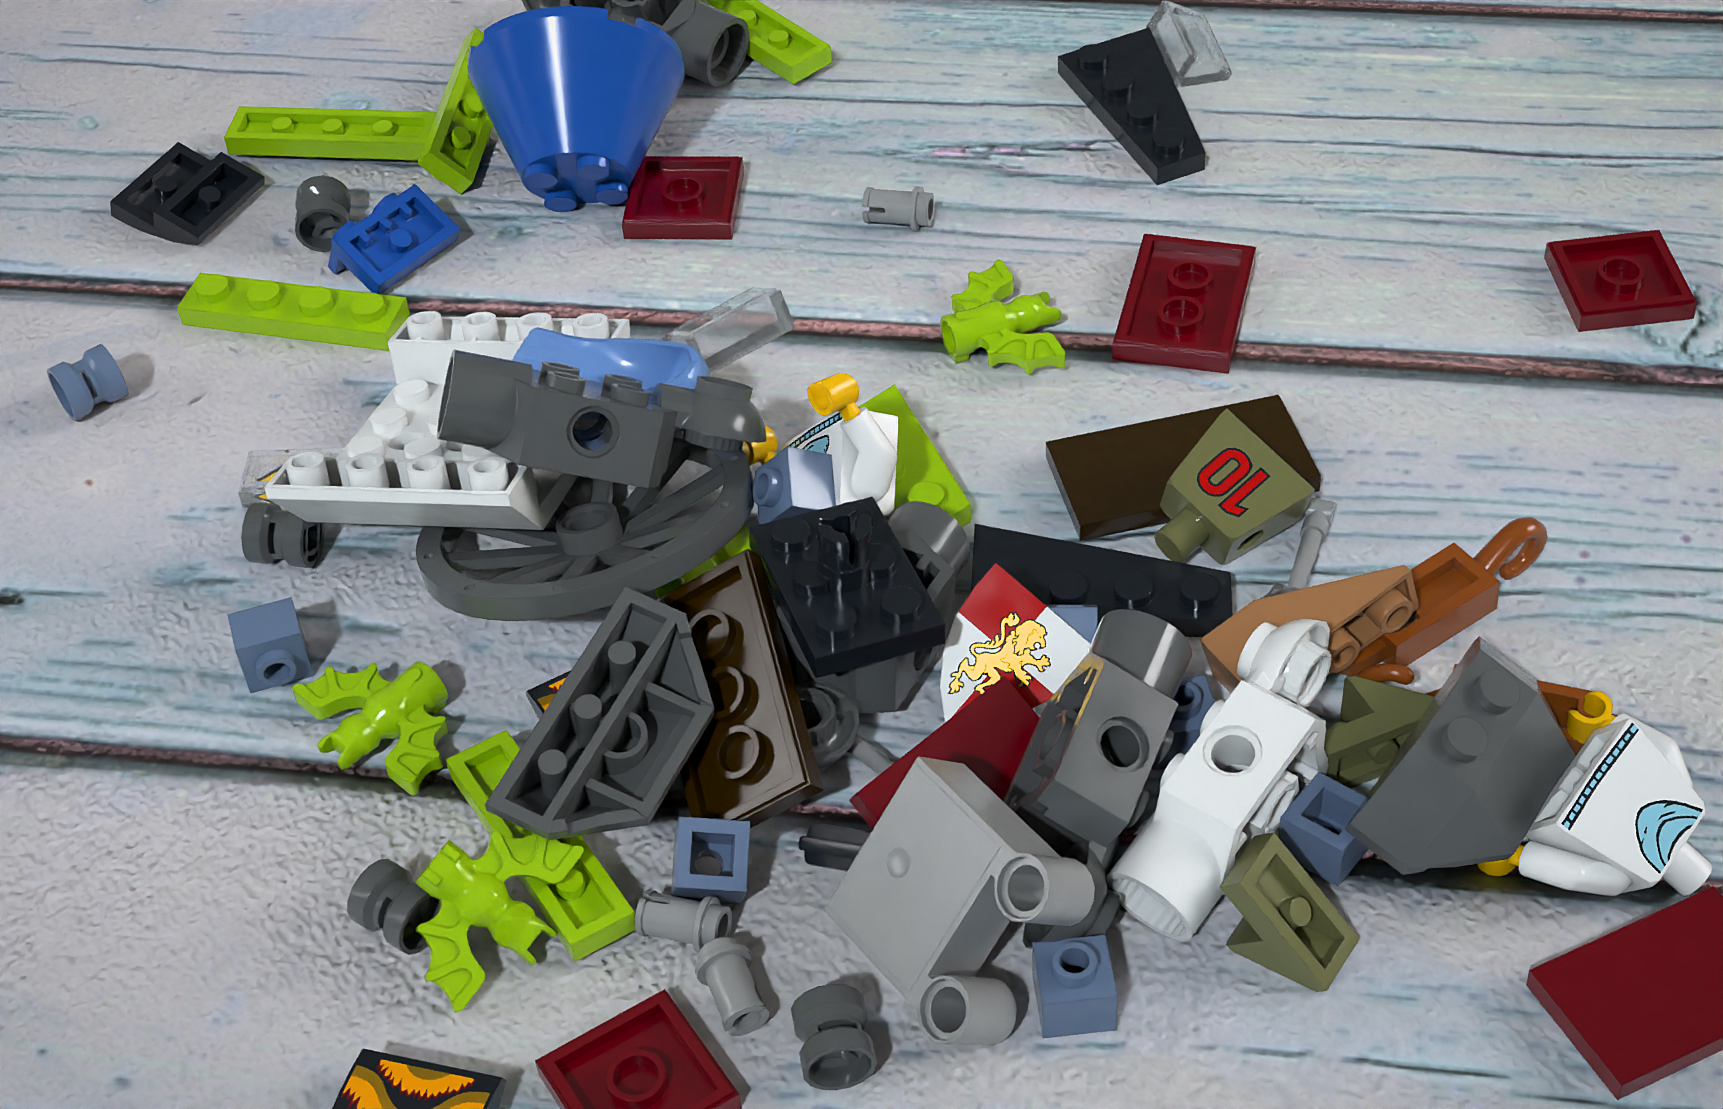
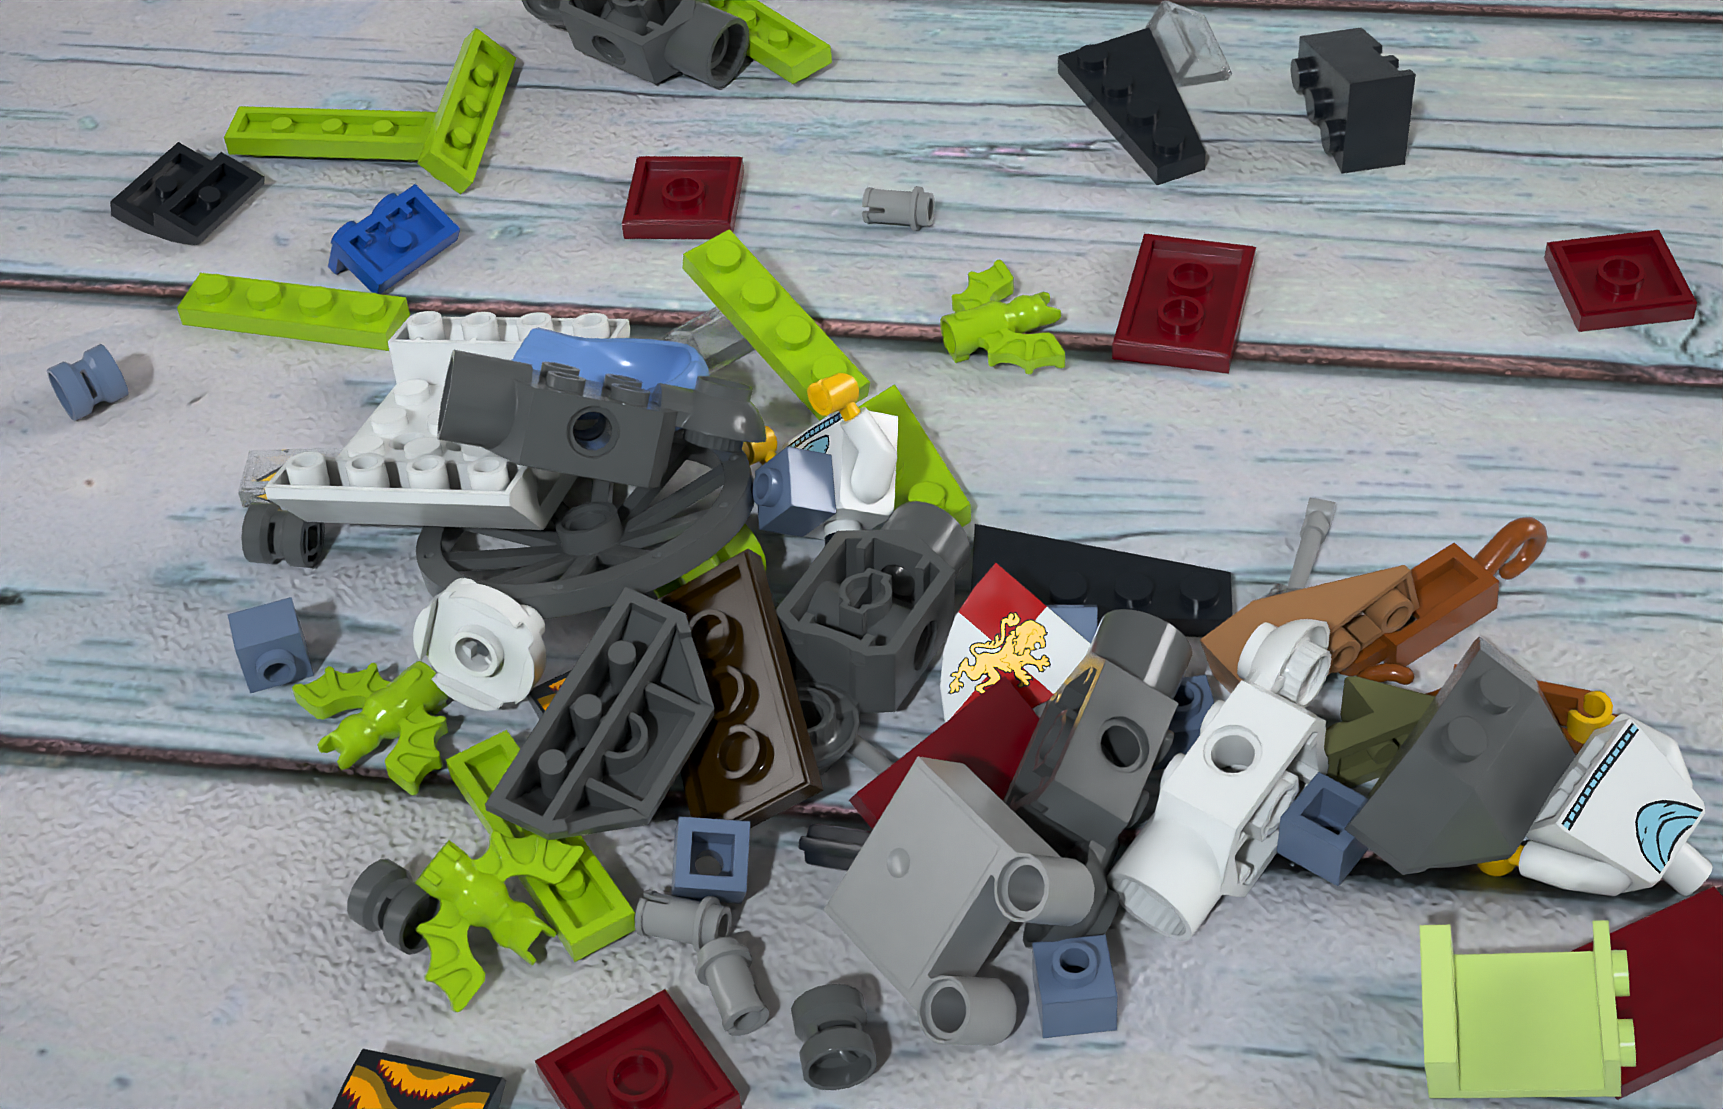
dark grey wheel [295,175,351,252] -> none
blue cone [468,6,685,212] -> none
black plate [749,496,946,678] -> none
dark brown tile [1046,395,1321,541] -> none
olive torso [1154,409,1315,565] -> none
olive slope [1220,832,1360,992] -> none
none -> white plate [413,578,546,711]
none -> lime plate [682,229,870,421]
none -> black wedge [1290,27,1416,174]
none -> yellowish green panel [1419,920,1636,1098]

